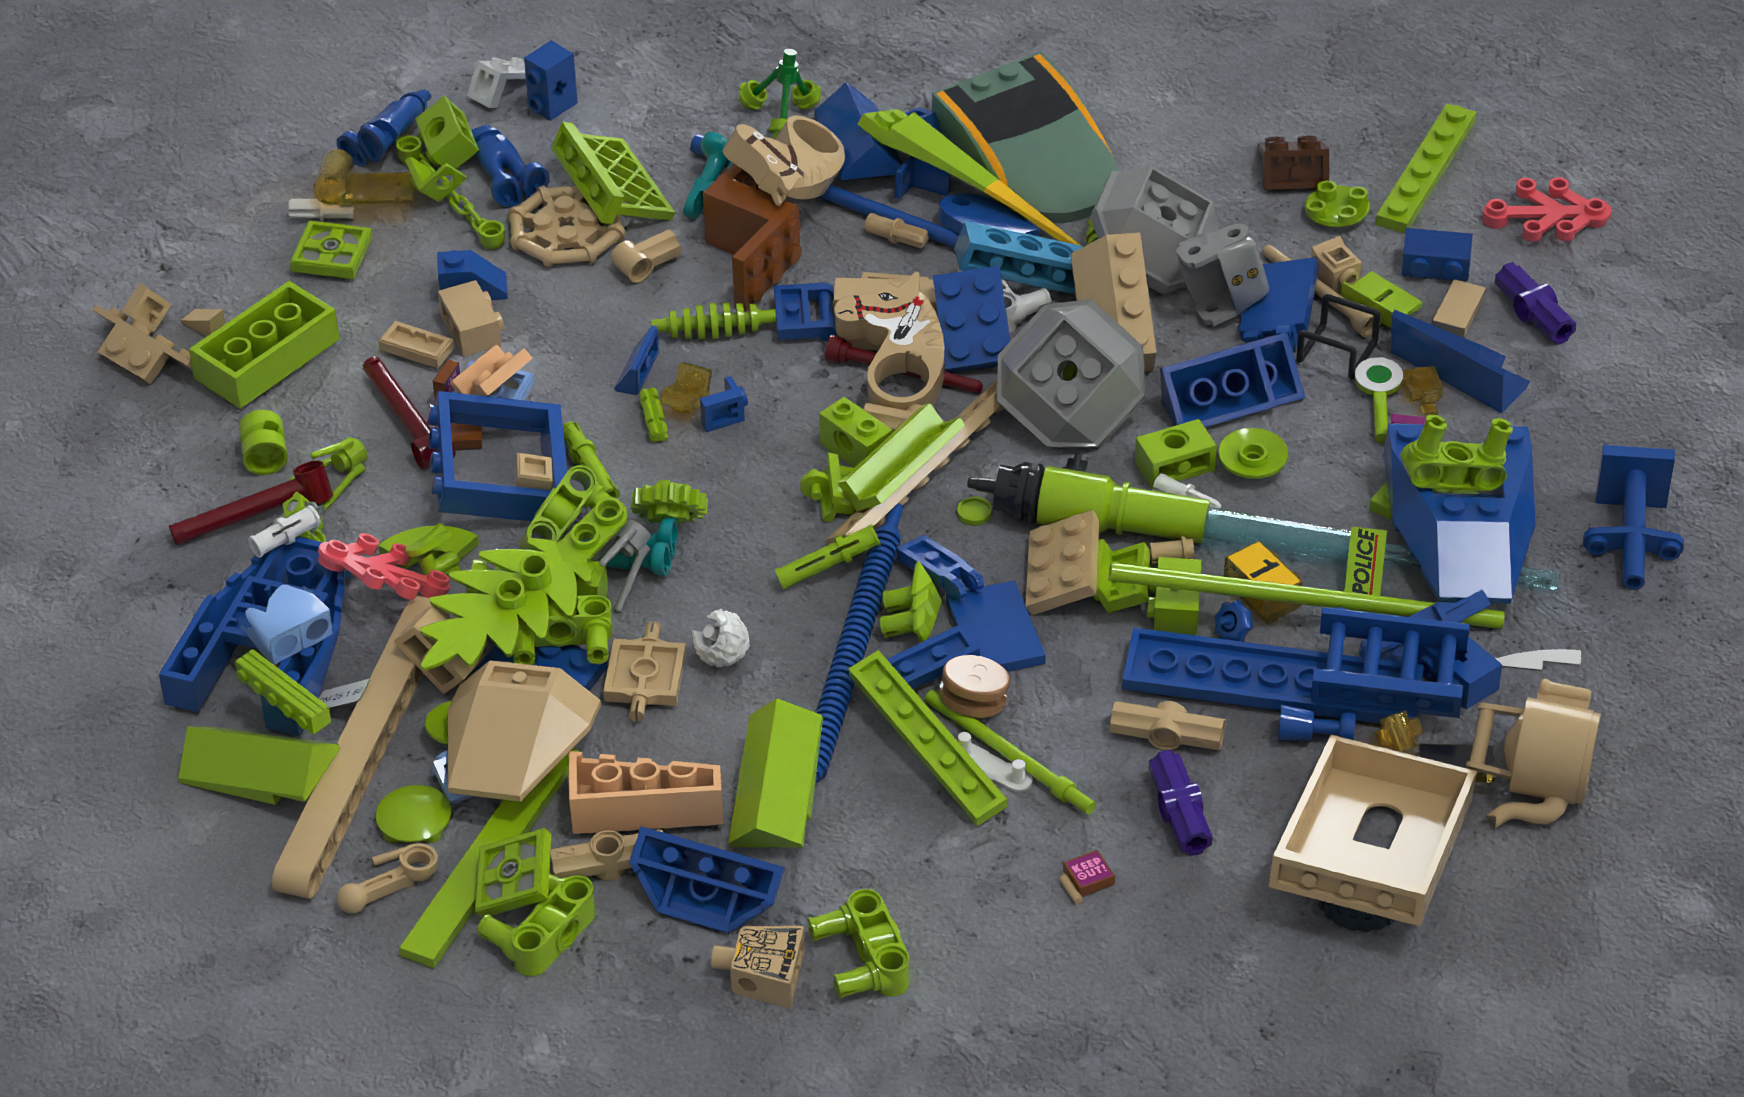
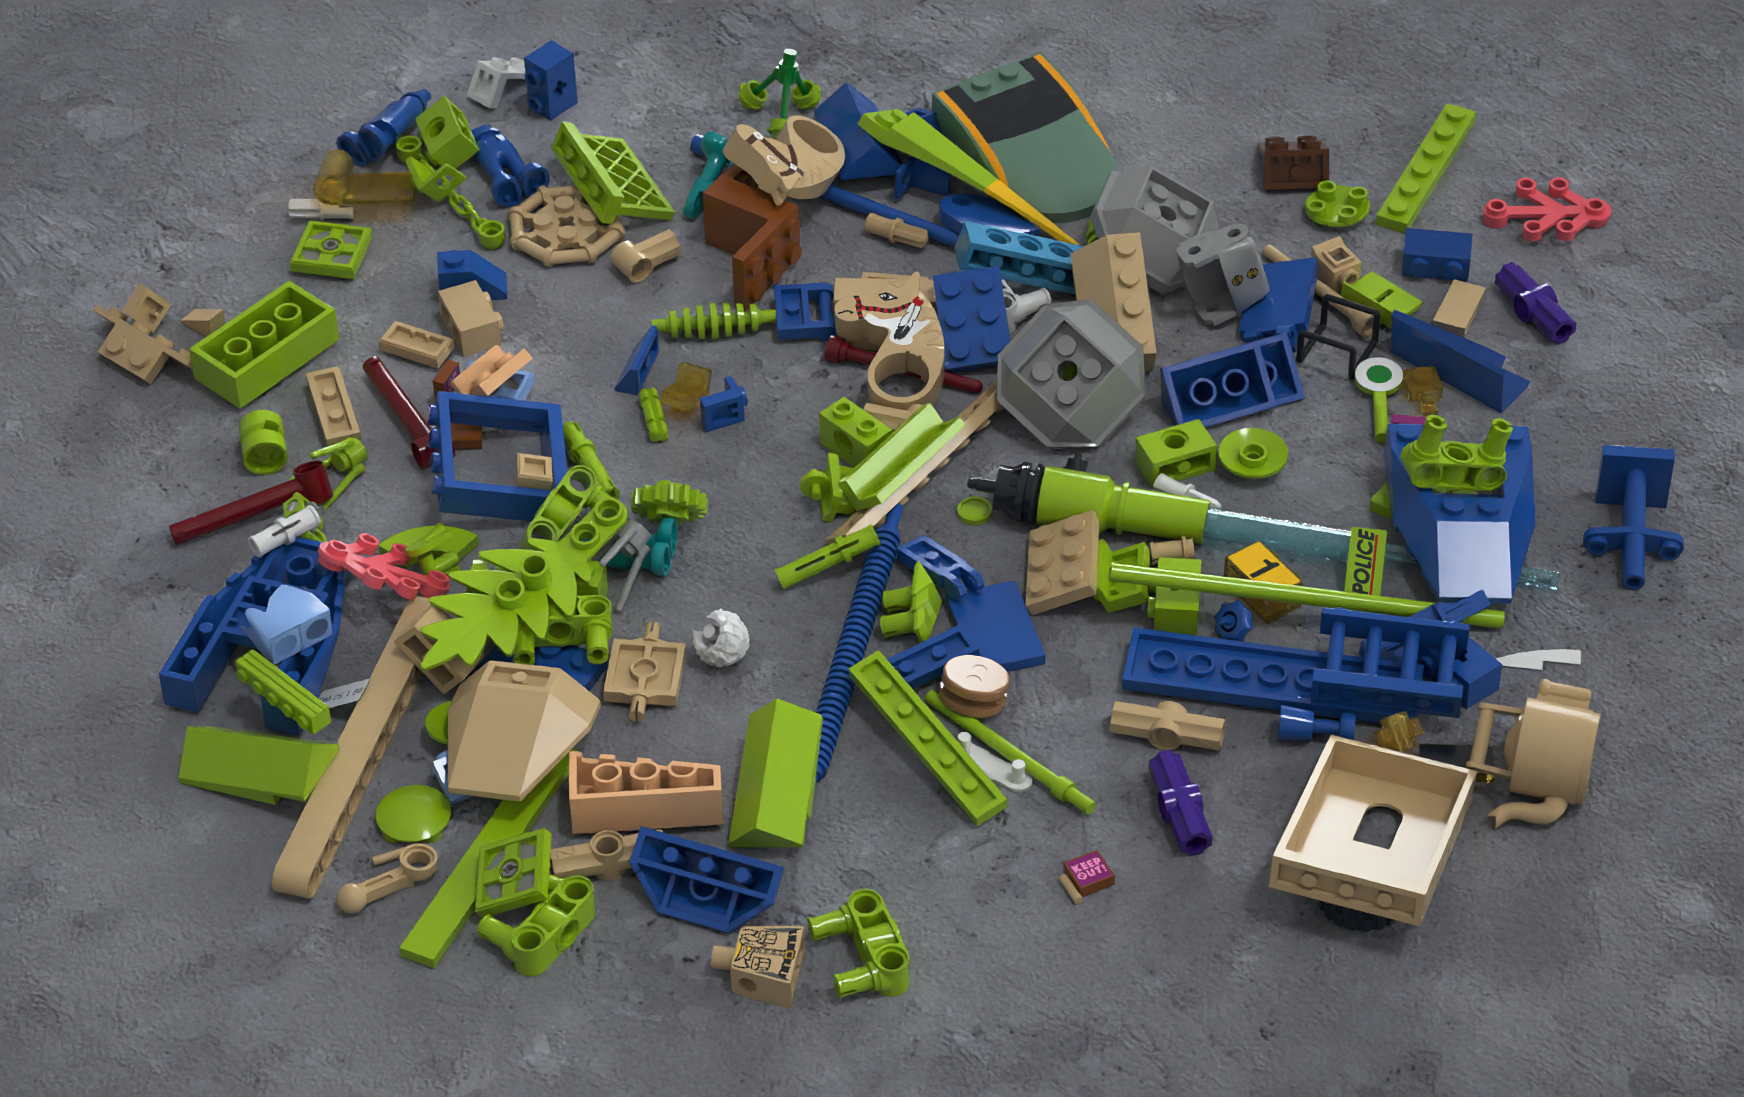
none -> tan plate [306,366,362,447]

